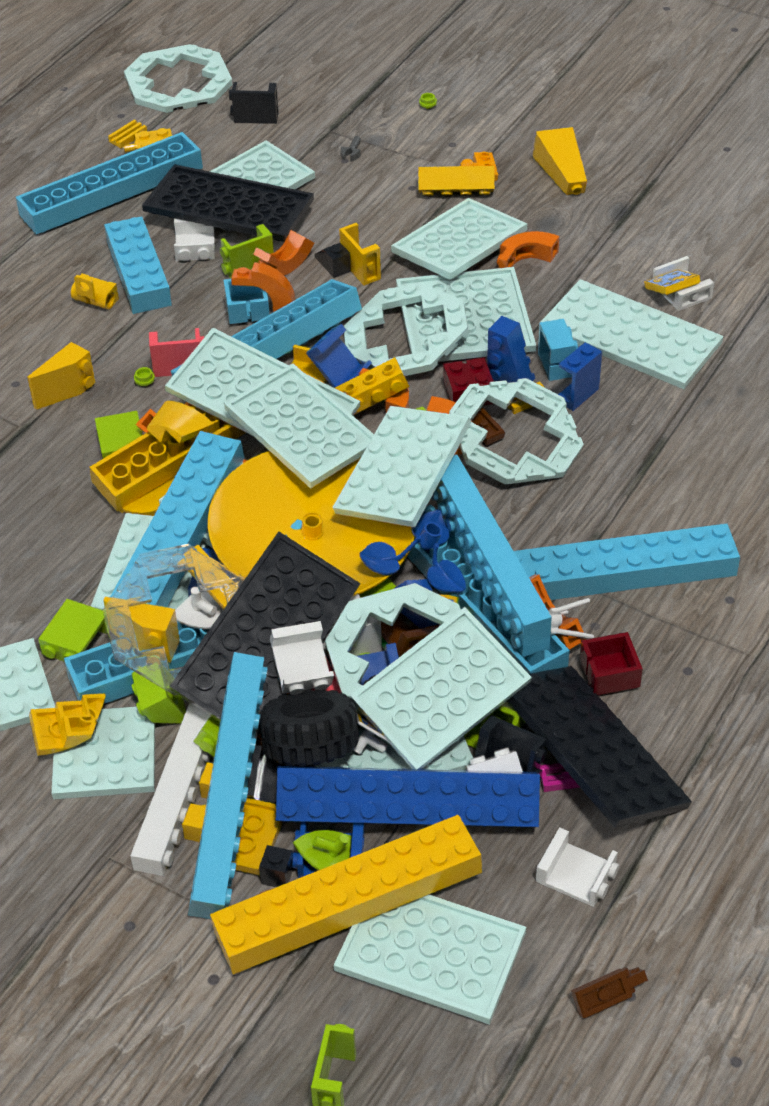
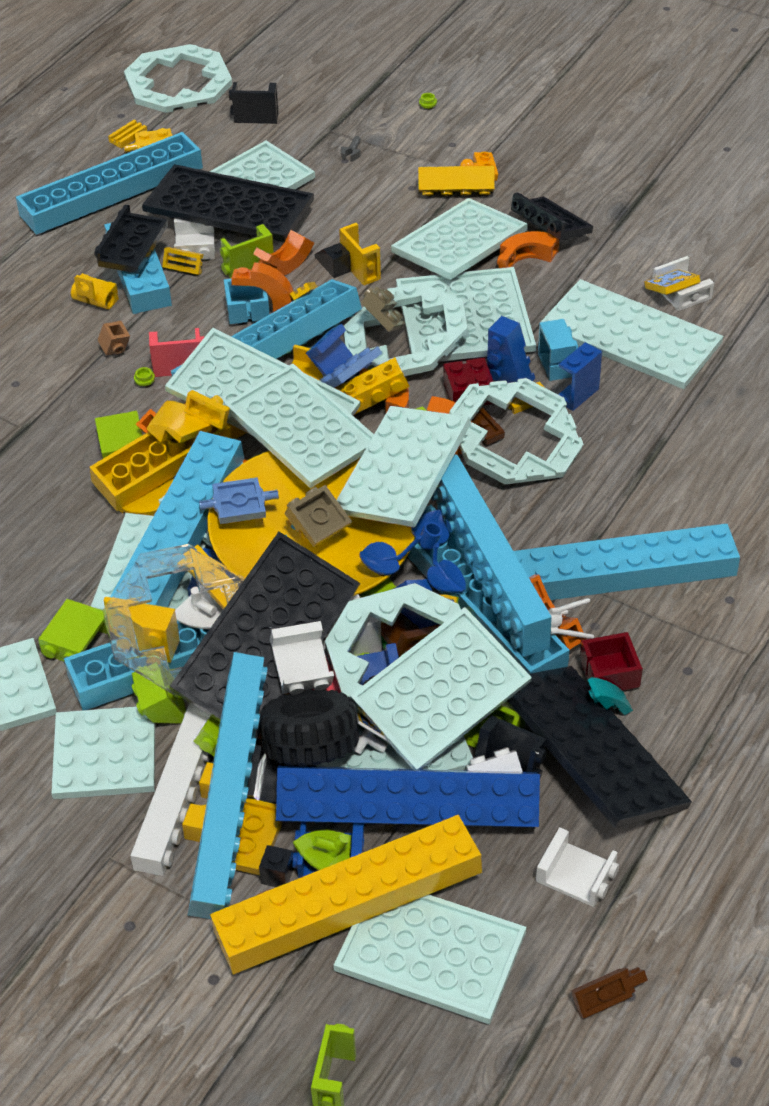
yellow slope [27,342,95,409] -> none
yellow slope [29,693,106,756] -> none
yellow slope [533,127,587,195] -> none
dark pink tile [540,763,580,792] -> none
none -> black bracket [94,204,168,274]
none -> medium nougat brick [98,321,130,355]
none -> yellow tile [162,247,203,275]
none -> yellow tile [184,390,230,430]
none -> medium blue plate [199,477,279,524]
none -> dark tan plate [285,485,352,547]
none -> yellow tile [290,282,318,300]
none -> medium blue plate [320,346,382,388]
none -> dark tan plate [360,286,405,332]
none -> black bracket [511,192,593,240]
none -> teal slope [588,677,633,715]

